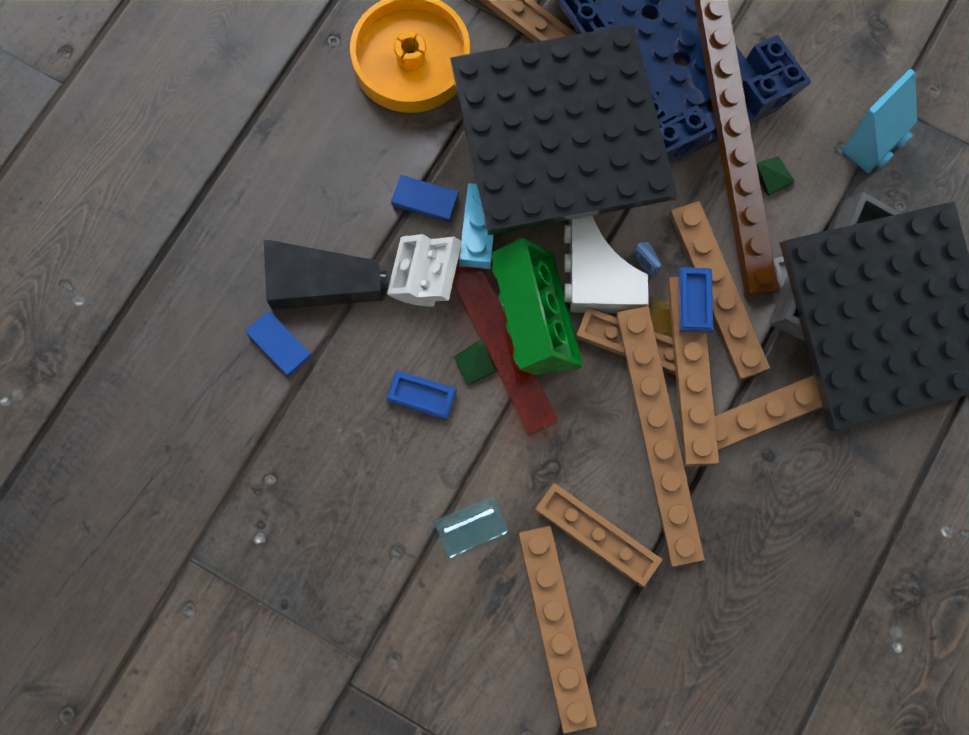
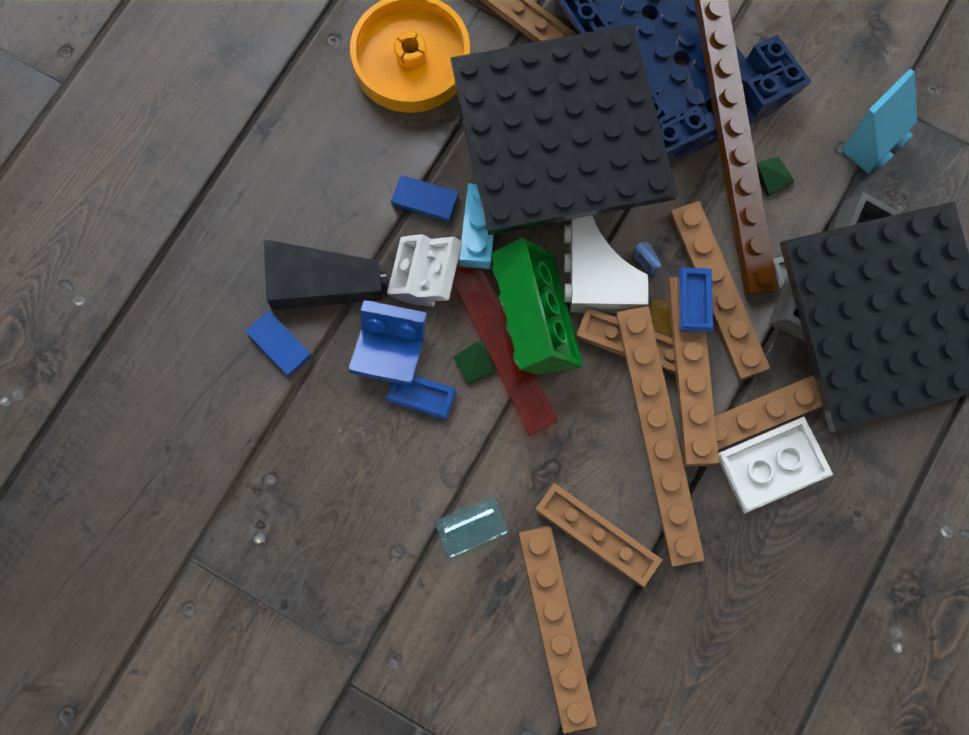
none -> blue bracket [349,300,426,385]
none -> white tile [718,417,833,514]

